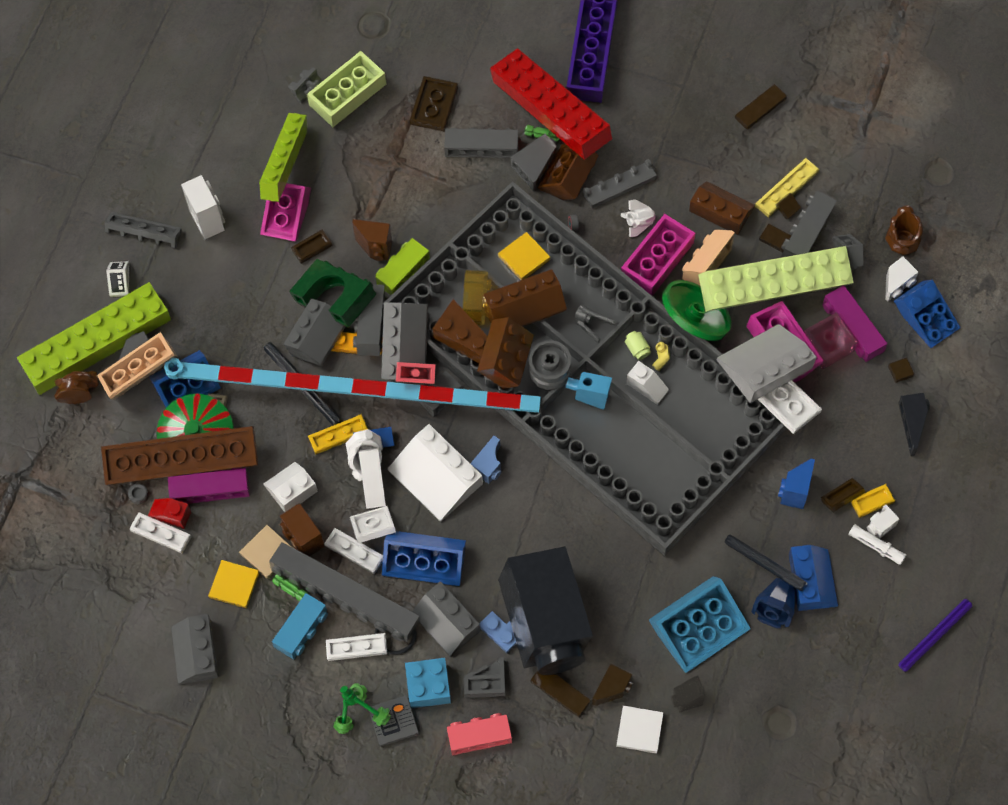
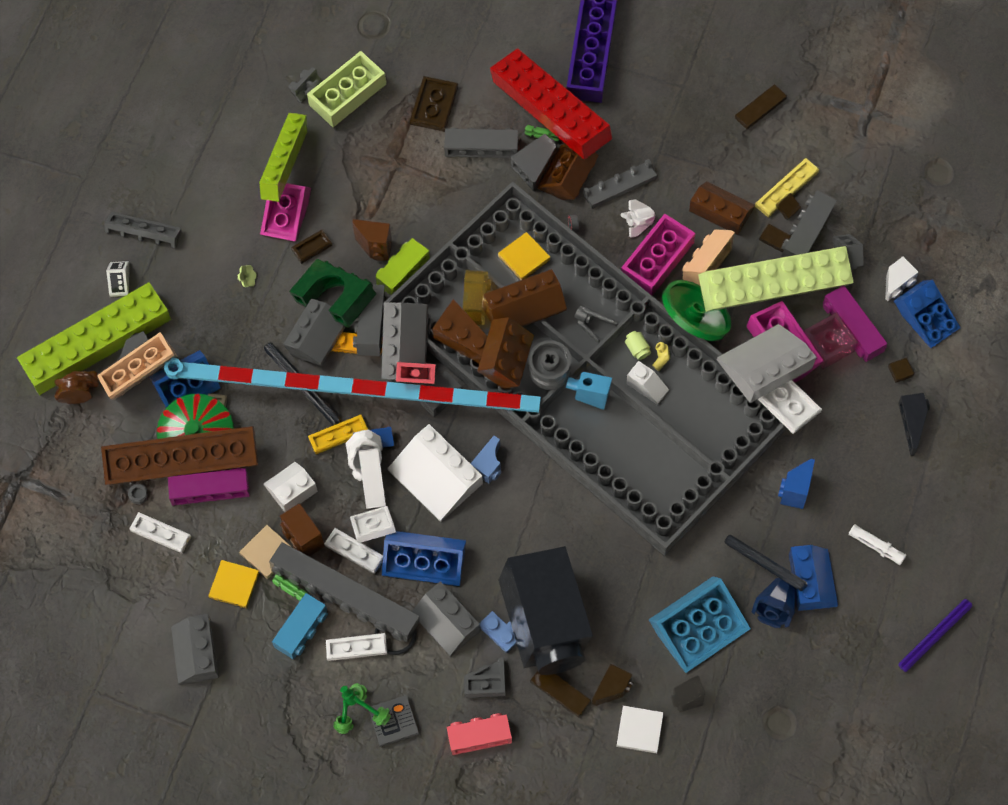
red slope [148,498,191,529] -> none
white brick [181,175,225,240] -> none
dark azure brick [405,658,451,708] -> none
dark brown tile [821,478,865,512] -> none
yellow tile [851,484,895,518] -> none
white brick [867,505,899,539] -> none
reddish brown piece [885,205,923,255] -> none
none -> yellowish green plant [238,265,257,287]

